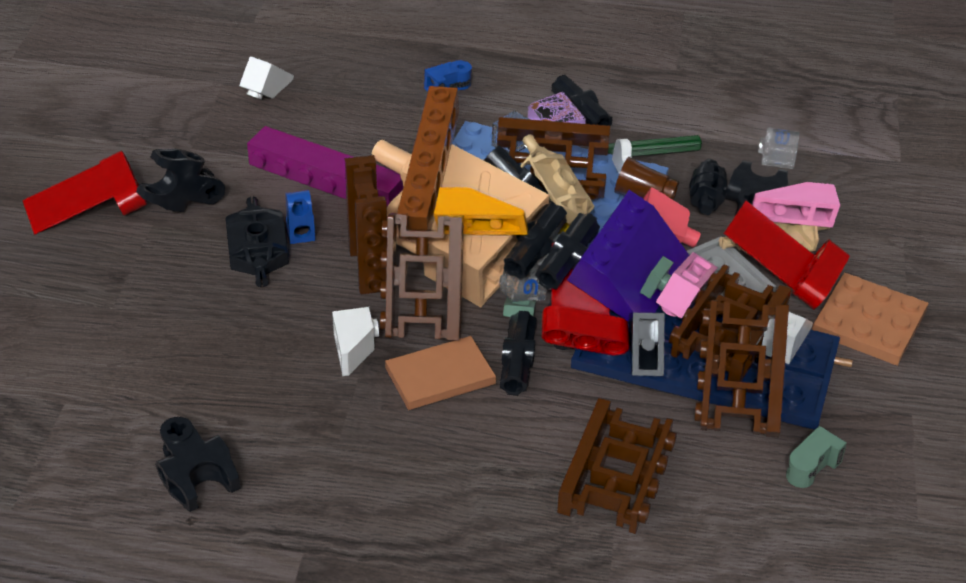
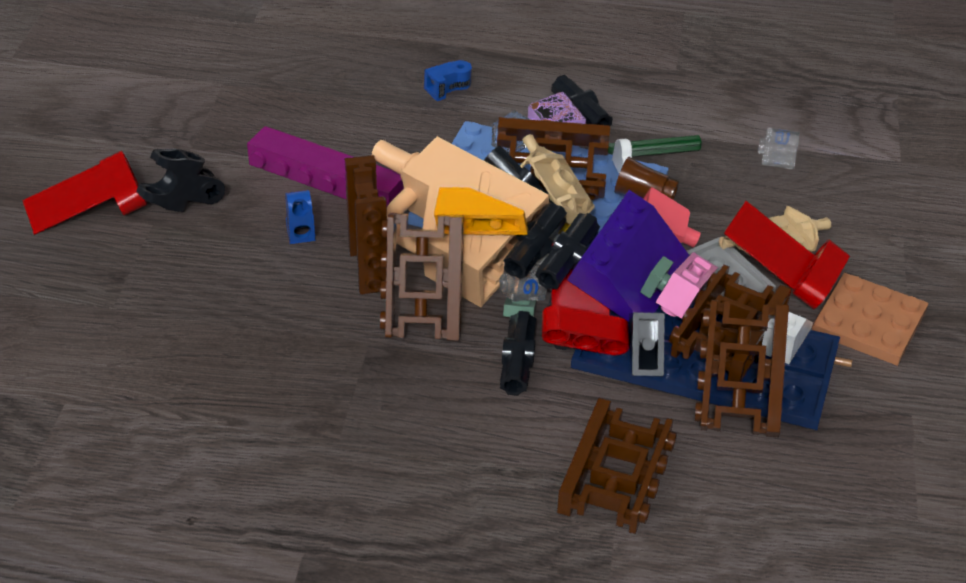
black piece [156,417,240,512] -> none
black plate [225,196,289,287] -> none
white slope [239,57,294,100] -> none
white slope [332,307,379,376] -> none
nougat tile [385,336,496,410] -> none
dark orange brick [397,86,459,240] -> none
black piece [689,158,728,215] -> none
black piece [726,160,788,215] -> none
bright pink slope [752,182,840,228] -> none
sand green leg [786,426,847,488] -> none

